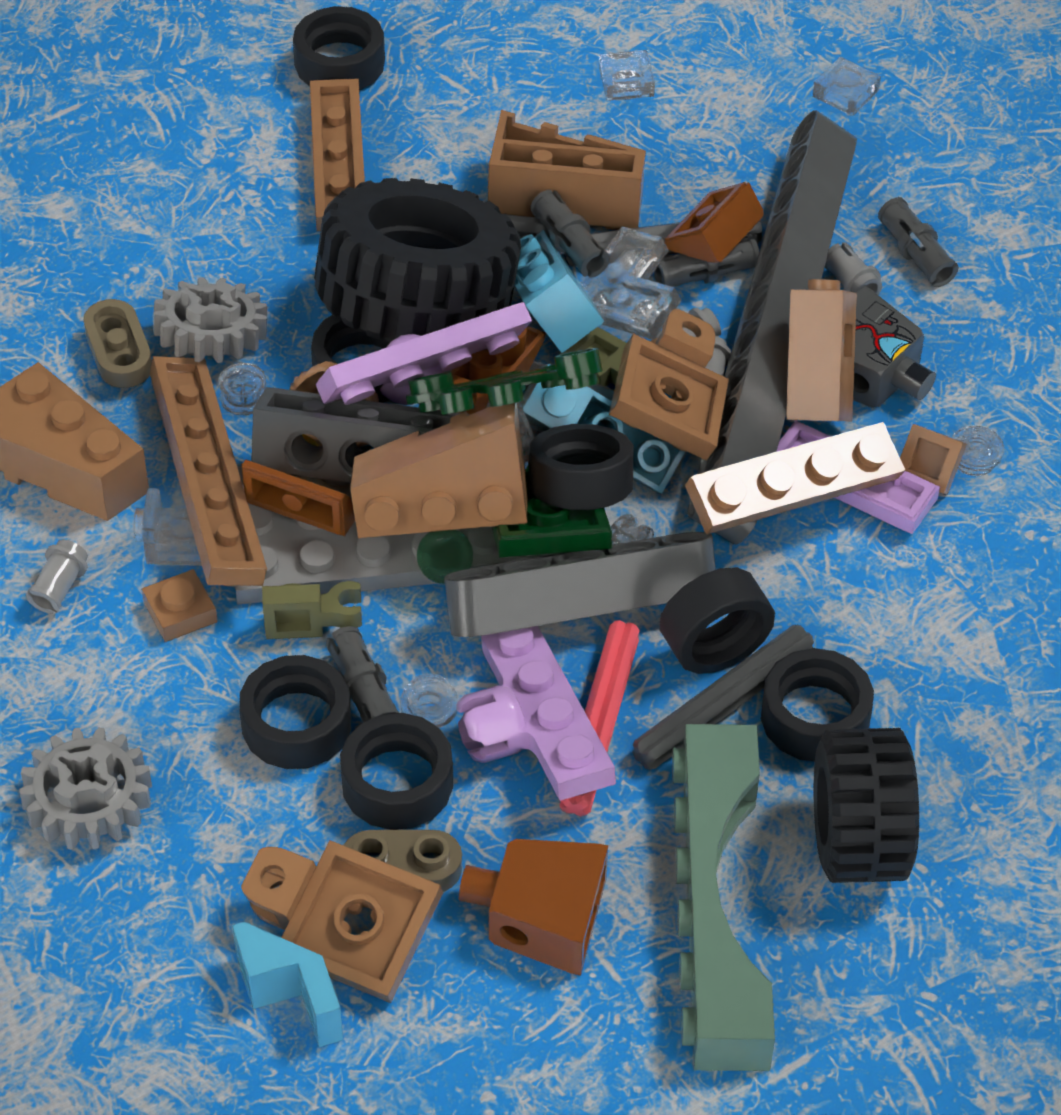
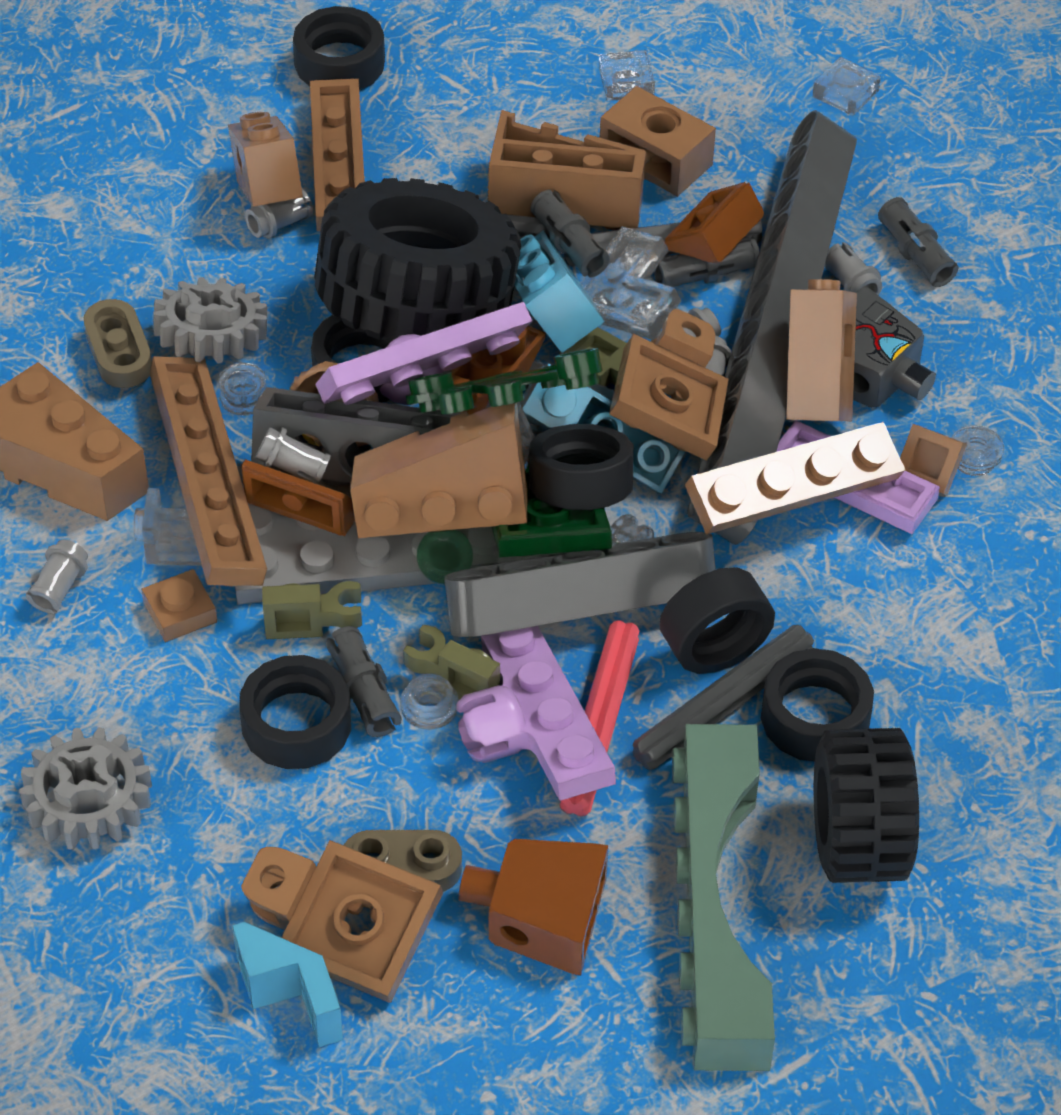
black tyre [340,713,453,830] -> none
none -> medium nougat brick [228,112,303,207]
none -> light grey pin [245,188,313,239]
none -> light grey pin [255,427,331,484]
none -> olive plate [403,625,500,700]
none -> medium nougat brick [600,86,716,197]

